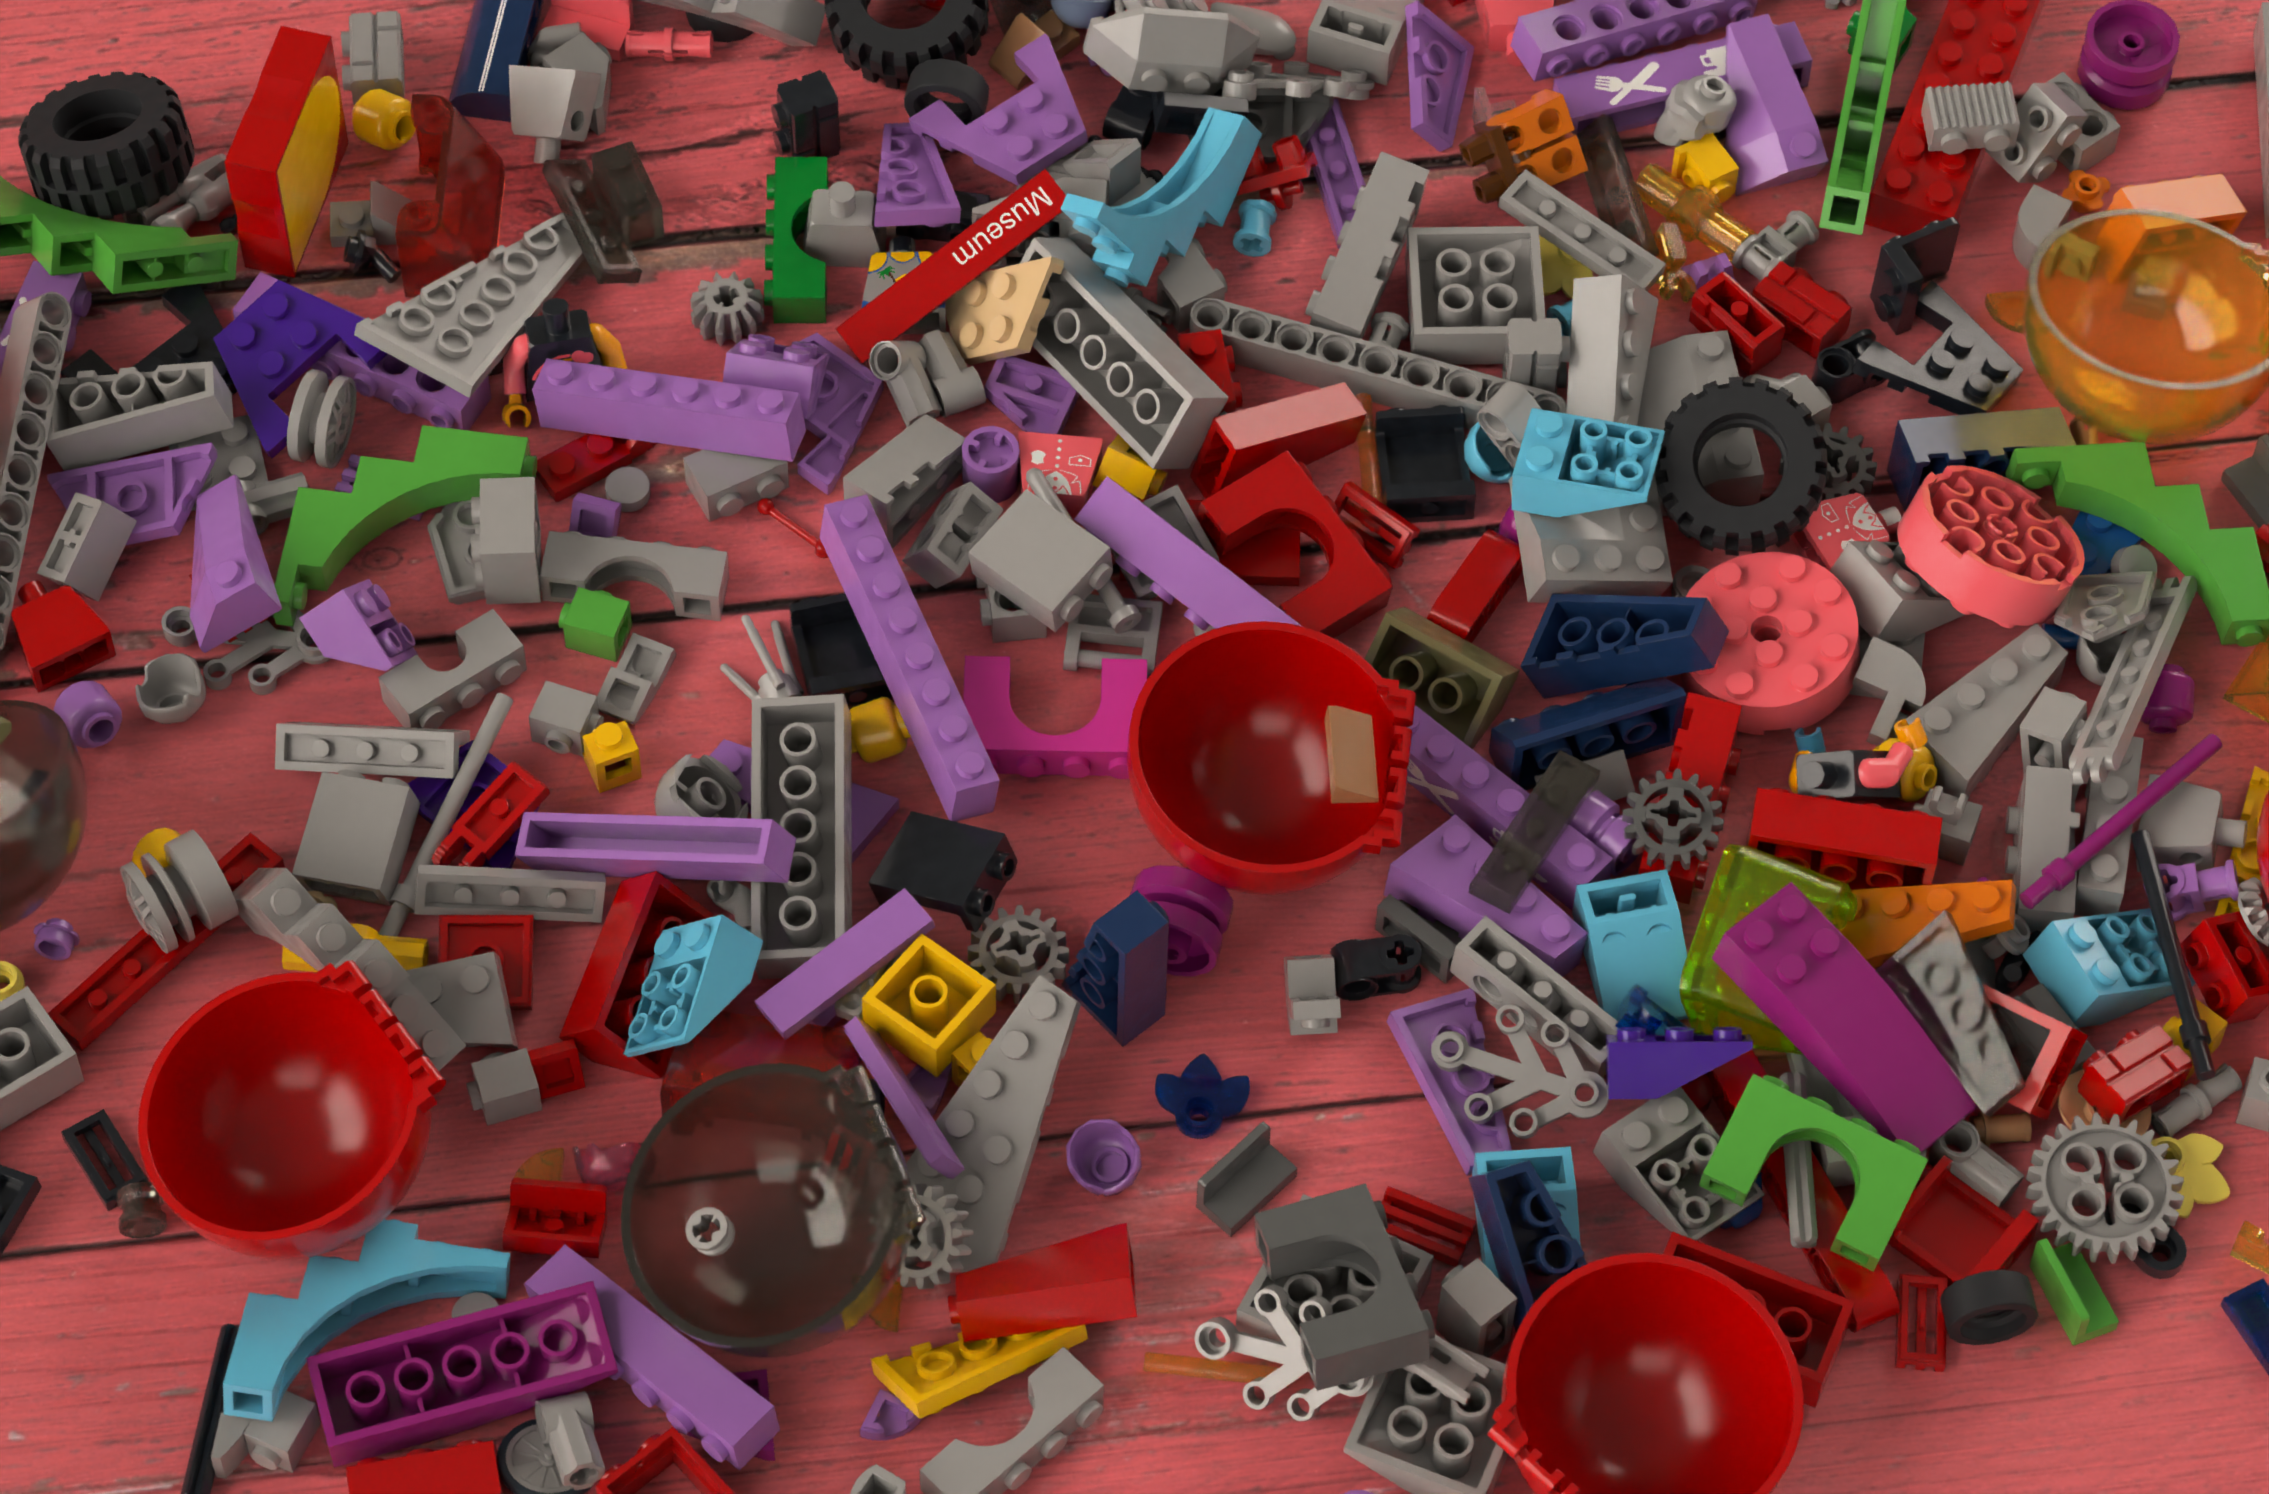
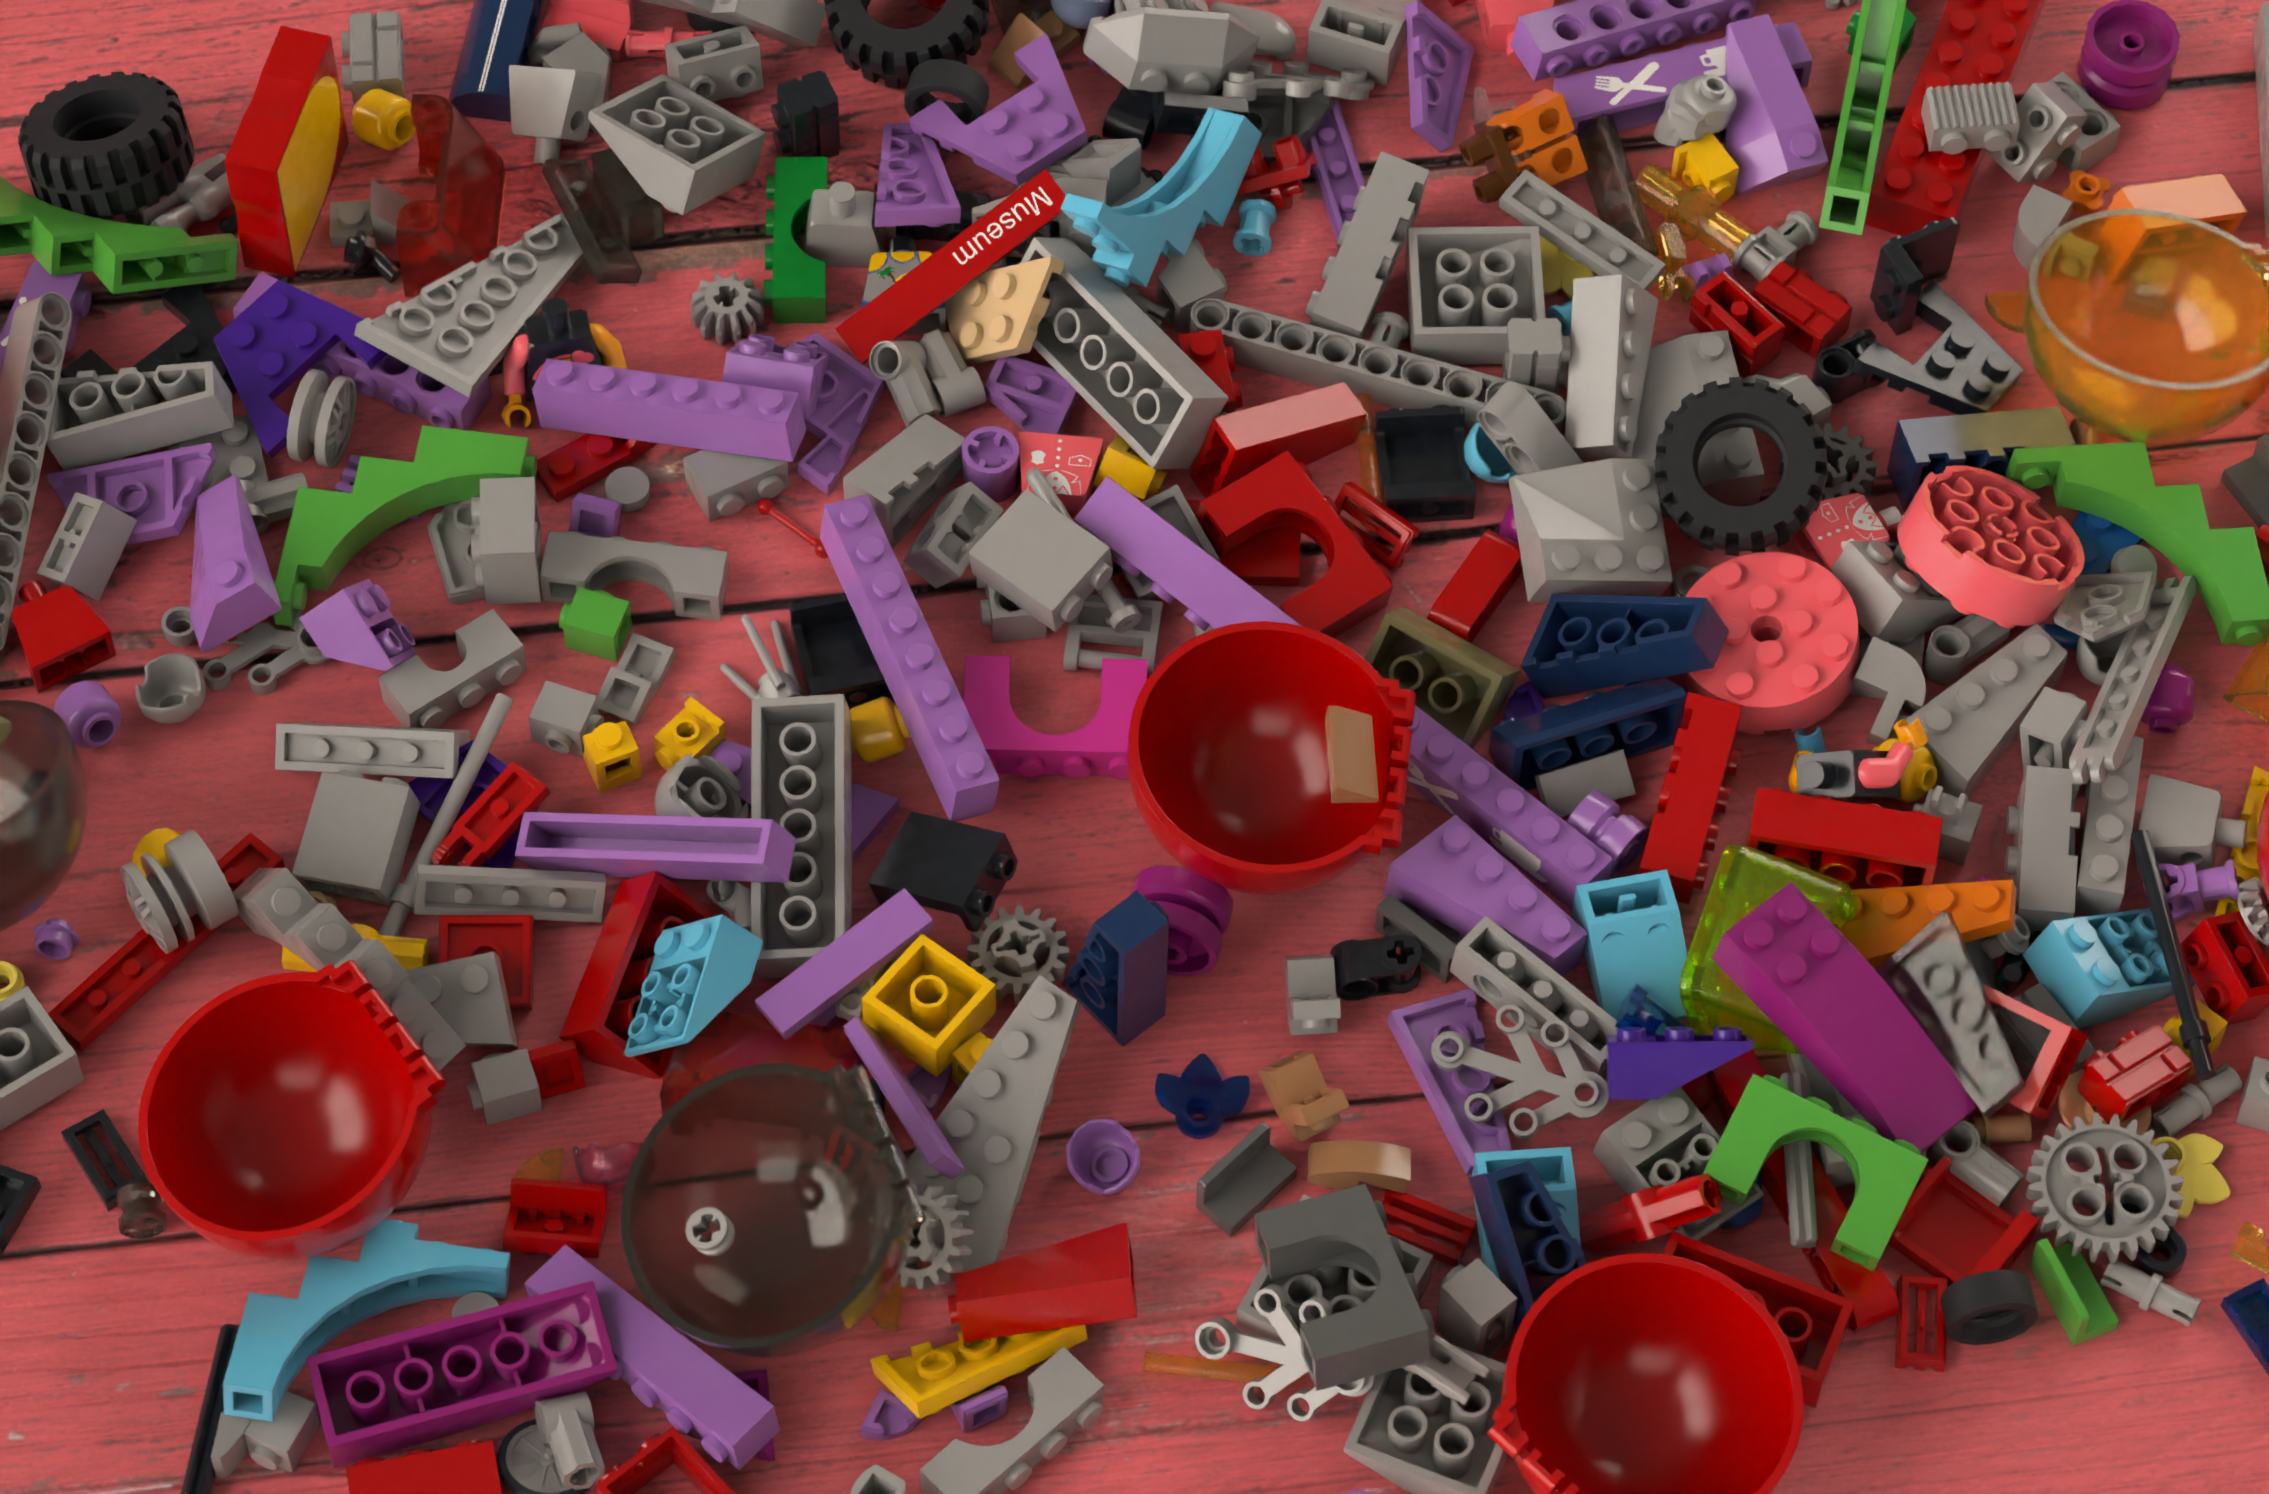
clear smoke tile [1468,750,1600,914] -> none
medium azure slope [1511,408,1665,518] -> none
dark grey gear [1622,769,1724,872] -> none
magenta bar [2019,733,2222,909] -> none
none -> light grey slope [588,74,766,215]
none -> yellow brick [654,697,726,771]
none -> light grey brick [665,25,764,102]
none -> medium lavender slope [950,1384,1008,1433]
none -> medium nougat brick [1258,1051,1350,1142]
none -> medium nougat slope [1308,1140,1411,1194]
none -> dark purple tile [1503,681,1545,721]
none -> red piece [1579,1173,1723,1253]
none -> light grey piece [1922,614,2010,684]
none -> light grey pin [2100,1259,2202,1328]

